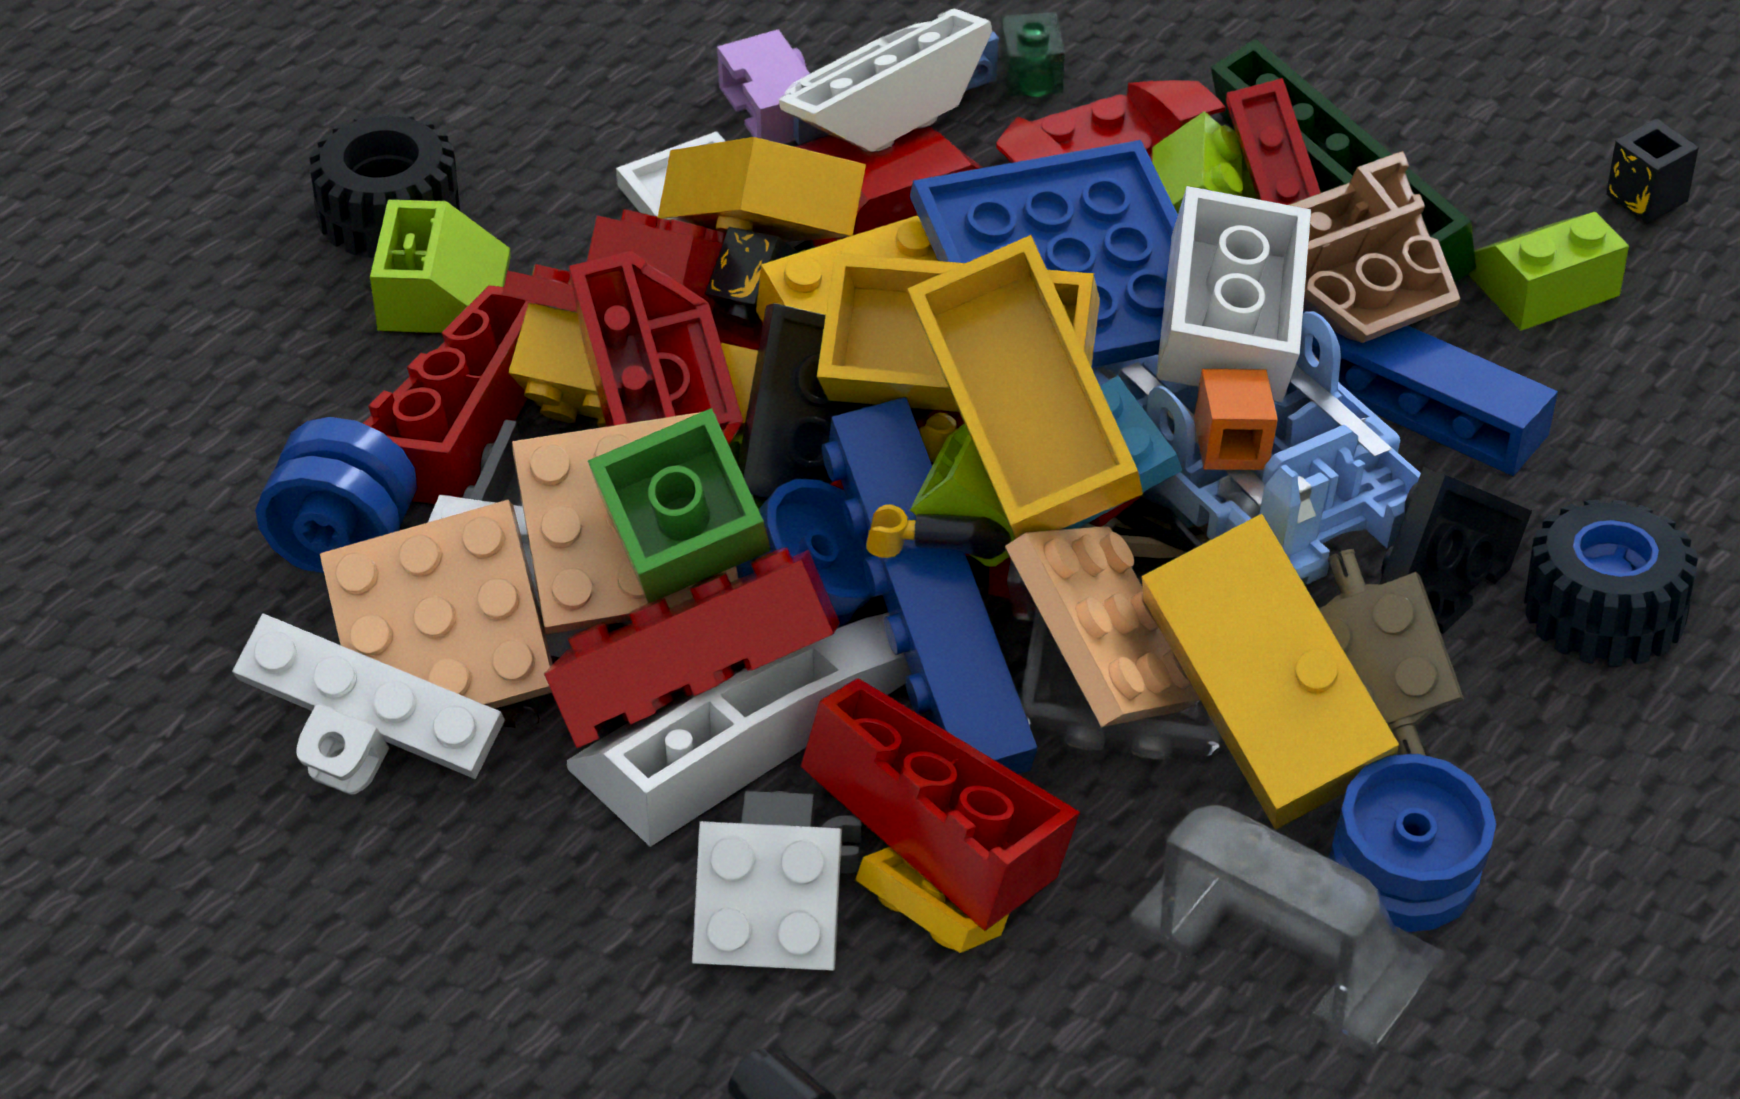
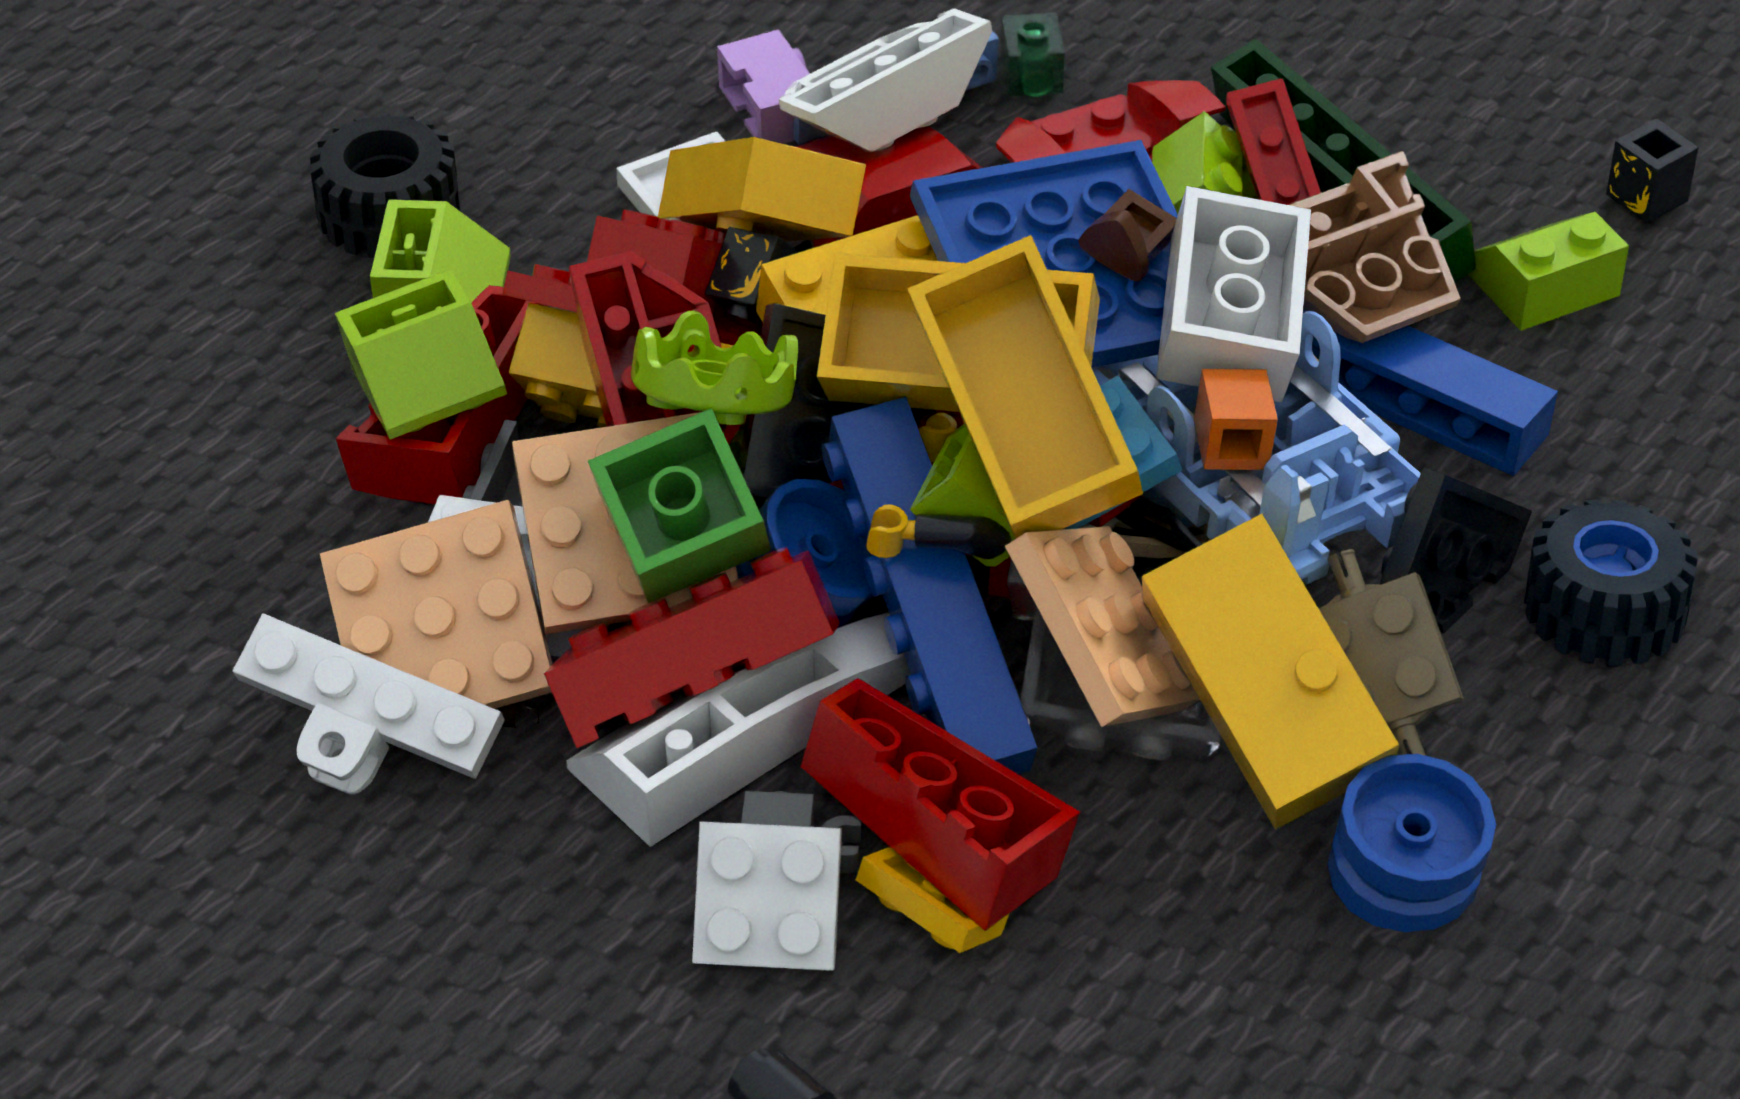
blue wheel [255,417,417,573] -> none
clear windscreen [1129,806,1446,1059] -> none
none -> lime slope [335,269,507,440]
none -> lime plate [631,310,798,425]
none -> reddish brown tile [1078,189,1177,282]

